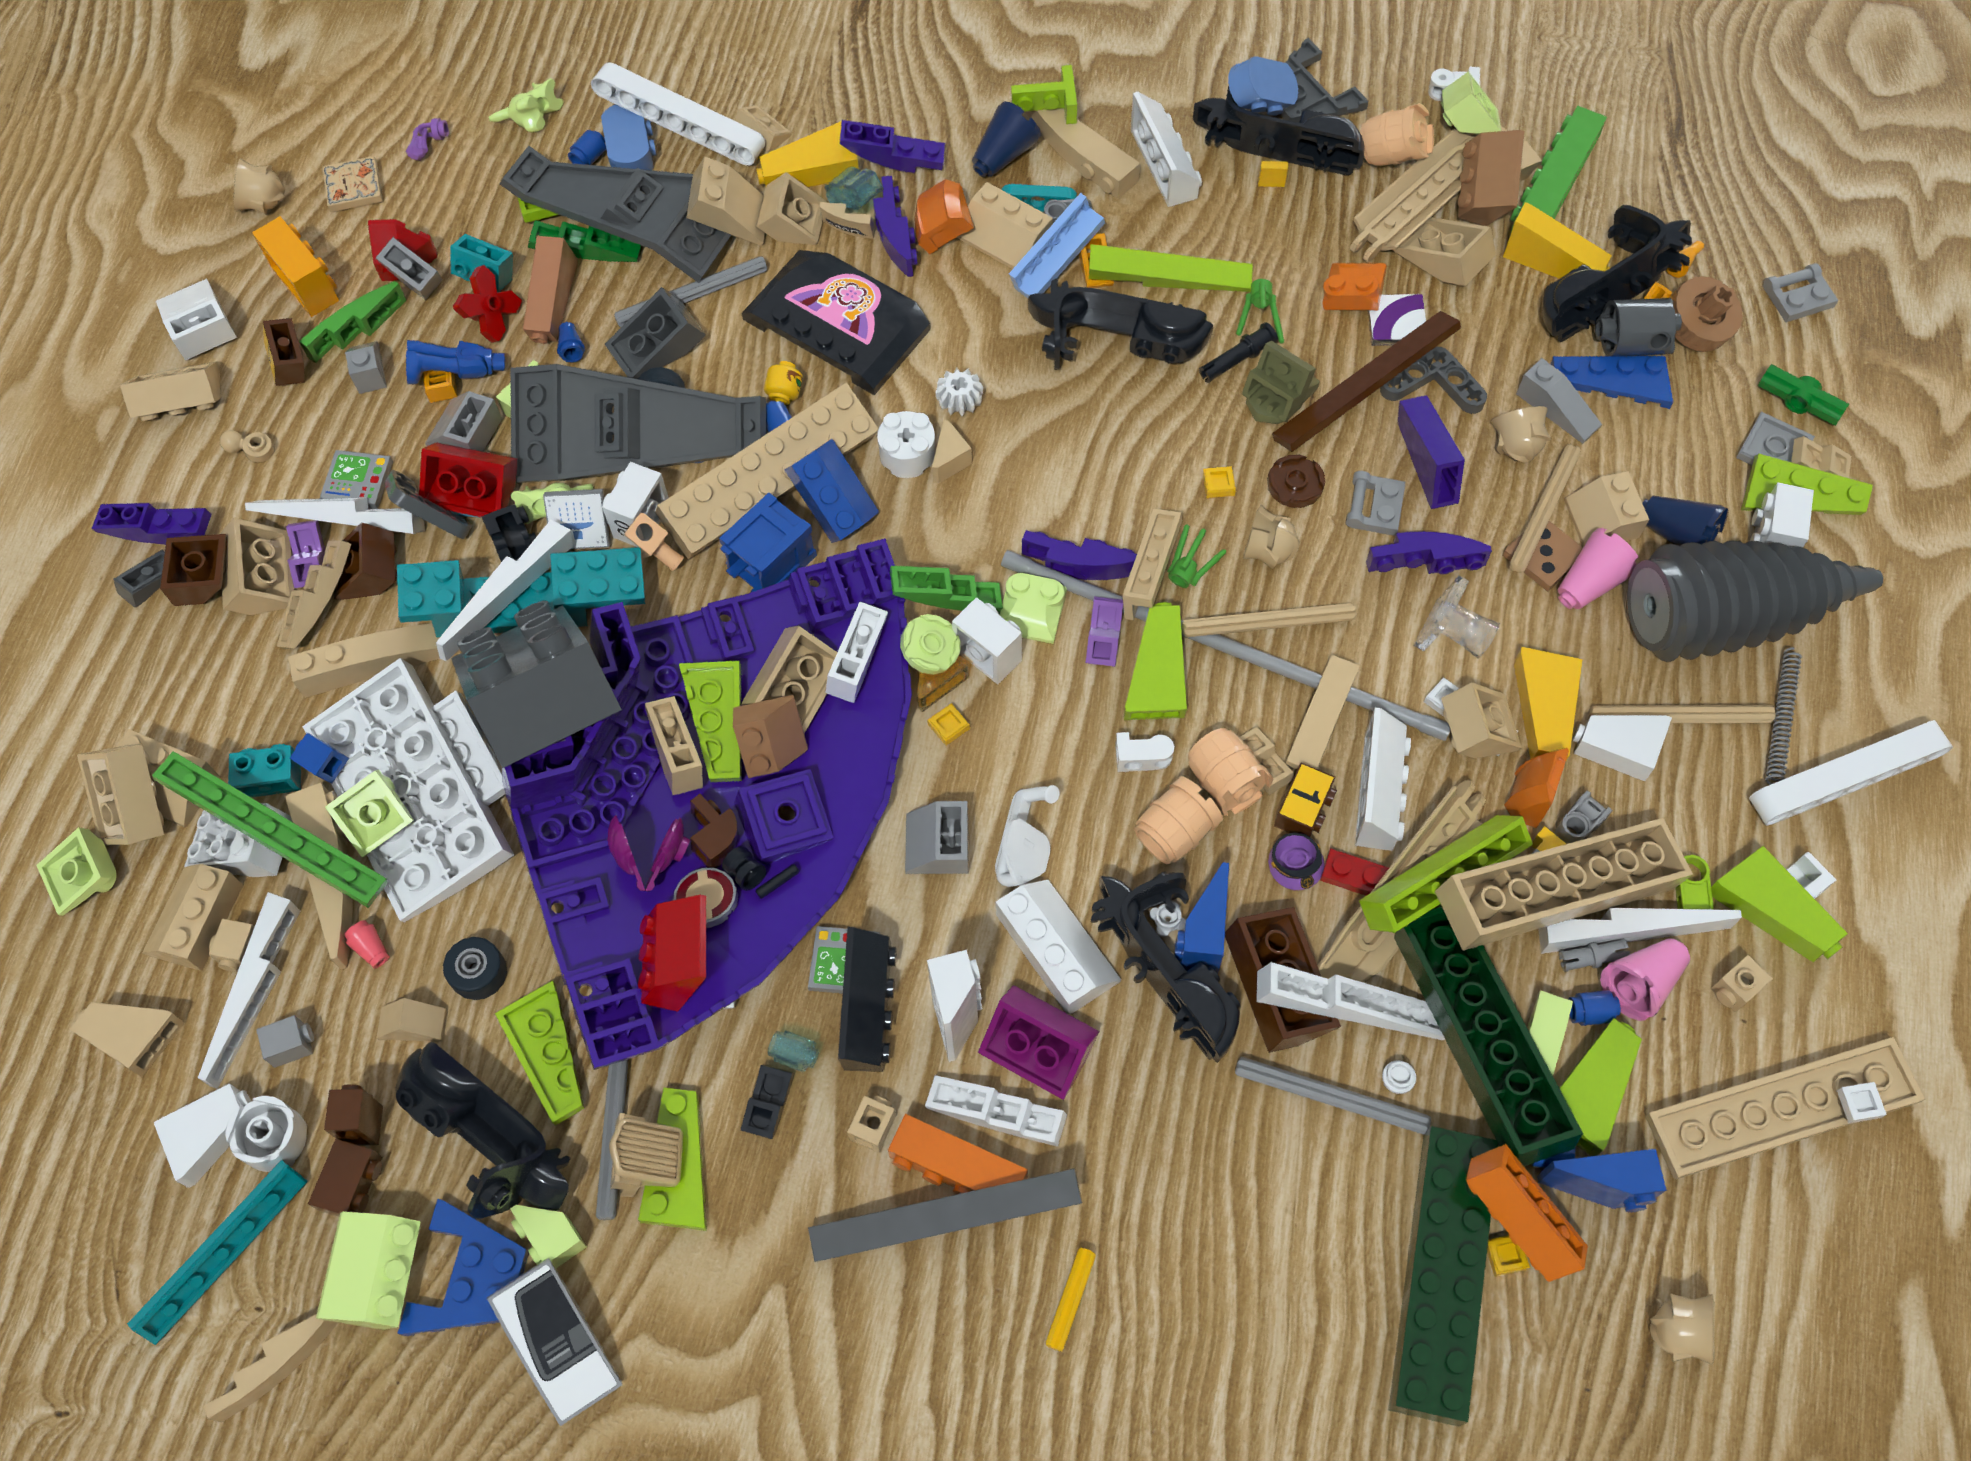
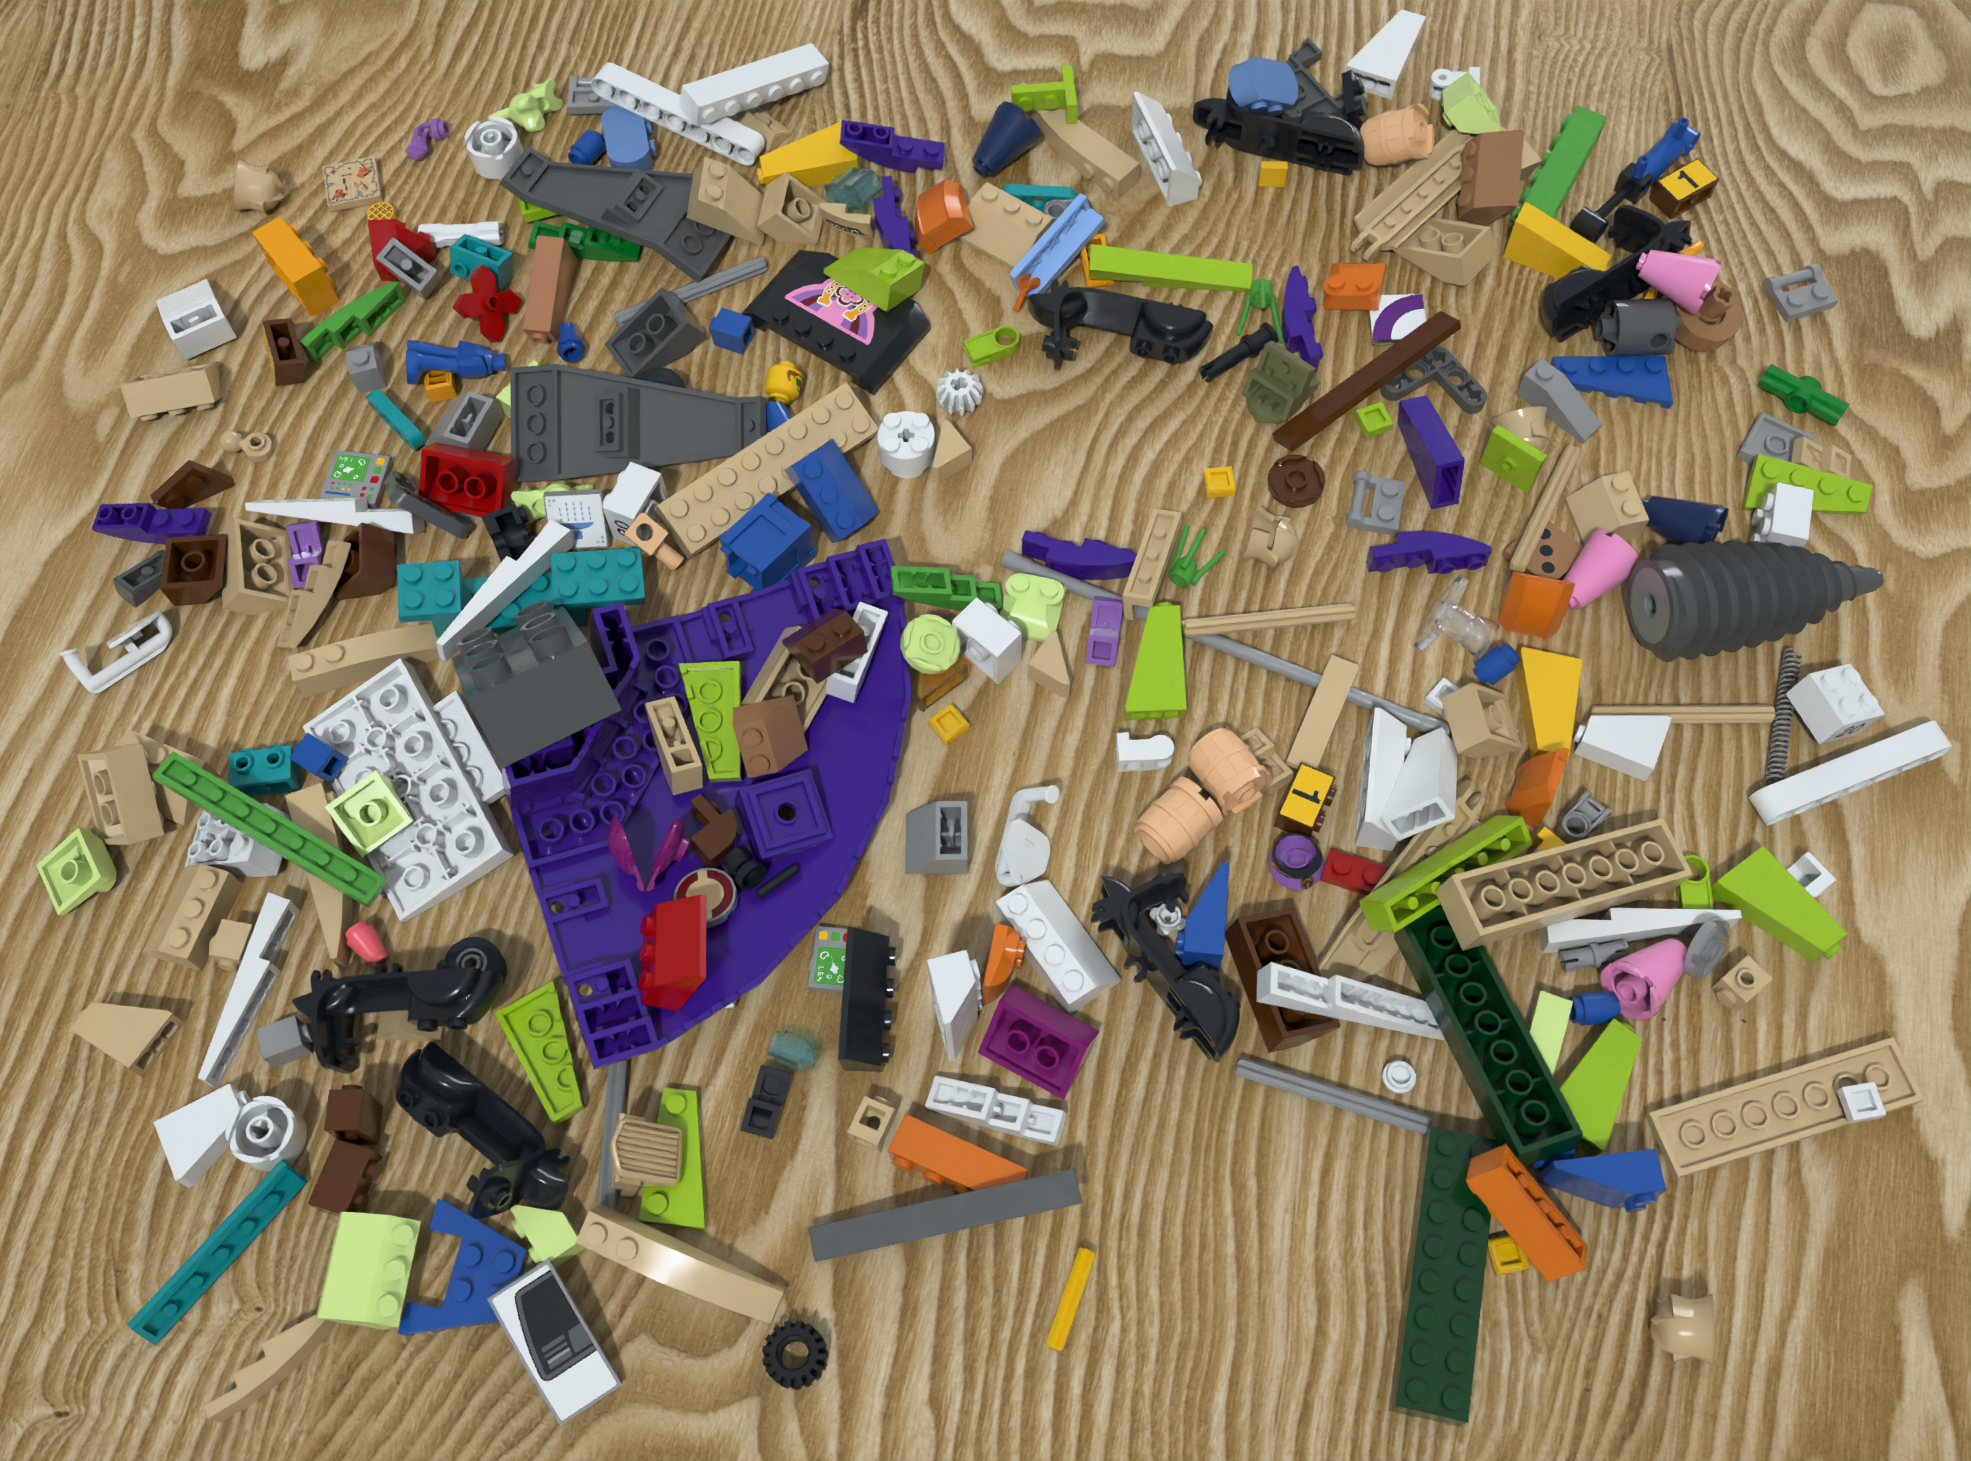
none -> white piece [59,609,172,693]
none -> reddish brown wing [150,460,235,509]
none -> black piece [292,959,504,1074]
none -> teal beam [365,388,426,451]
none -> tile [367,202,396,220]
none -> white axle [418,221,504,248]
none -> white brick [465,117,524,181]
none -> light grey plate [567,75,615,114]
none -> tan slope [575,1204,785,1324]
none -> white brick [679,43,829,127]
none -> blue brick [709,308,755,355]
none -> black tyre [762,1320,828,1390]
none -> reddish brown slope [782,608,868,684]
none -> lime slope [824,247,925,312]
none -> lime piece [963,325,1020,369]
none -> orange slope [981,923,1026,1005]
none -> orange hand [1013,273,1040,312]
none -> tan slope [1028,631,1070,698]
none -> dark purple slope [1281,266,1323,372]
none -> black wing [1341,70,1368,132]
none -> white slope [1346,9,1426,100]
none -> lime plate [1354,402,1394,439]
none -> white slope [1382,727,1457,841]
none -> blue brick [1473,642,1521,685]
none -> lime plate [1480,425,1547,494]
none -> orange slope [1498,572,1575,640]
none -> piece [1569,118,1701,244]
none -> bright pink cone [1635,249,1722,315]
none -> brick [1649,158,1719,220]
none -> light grey tile [1684,916,1731,980]
none -> white brick [1786,664,1885,745]

